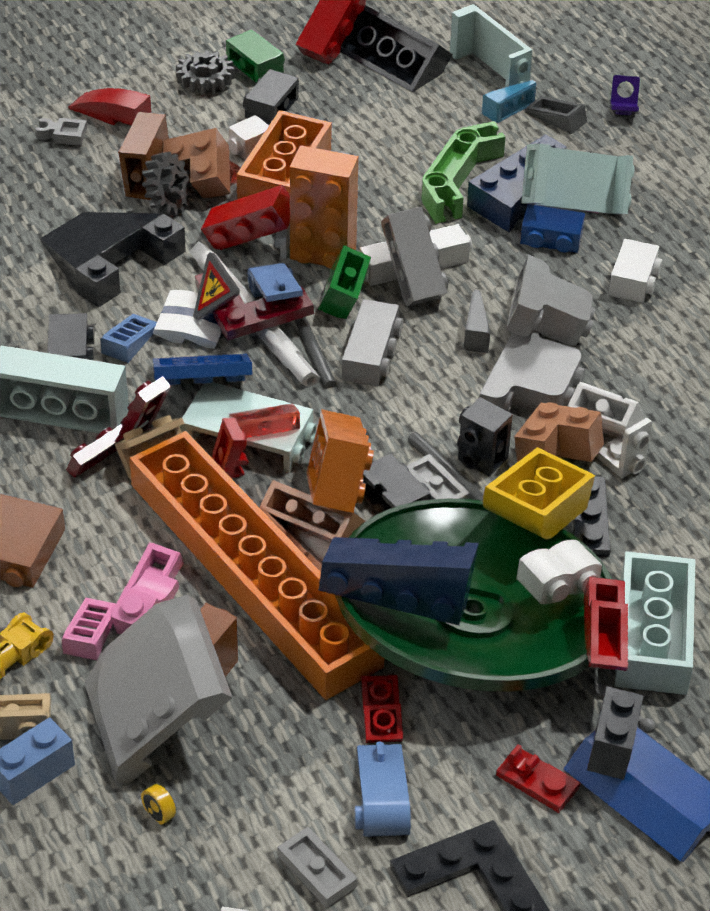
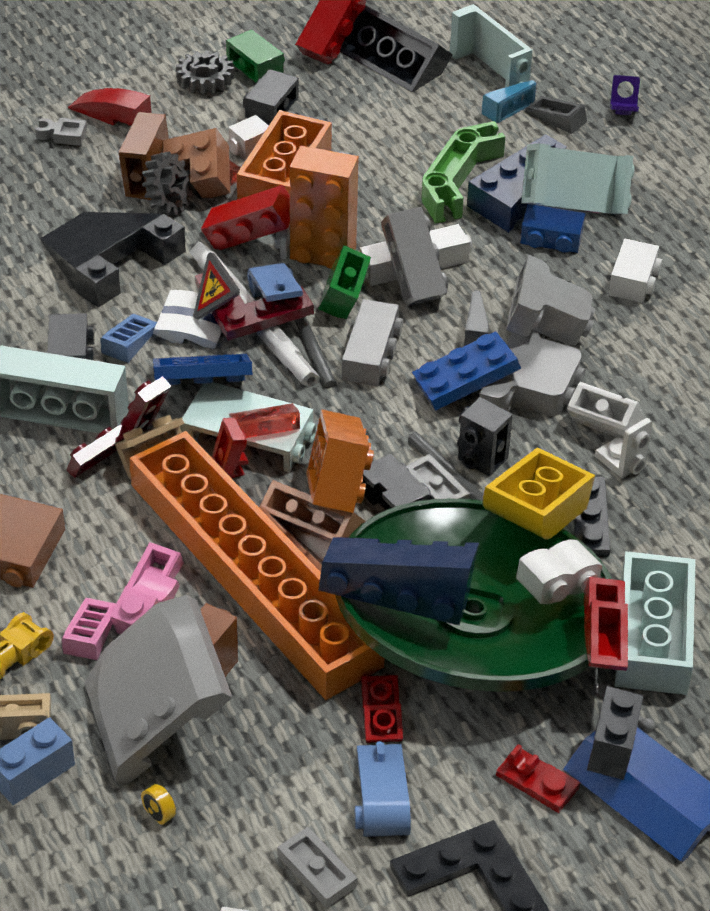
nougat brick [514,402,604,462] -> none
none -> blue plate [412,331,521,411]

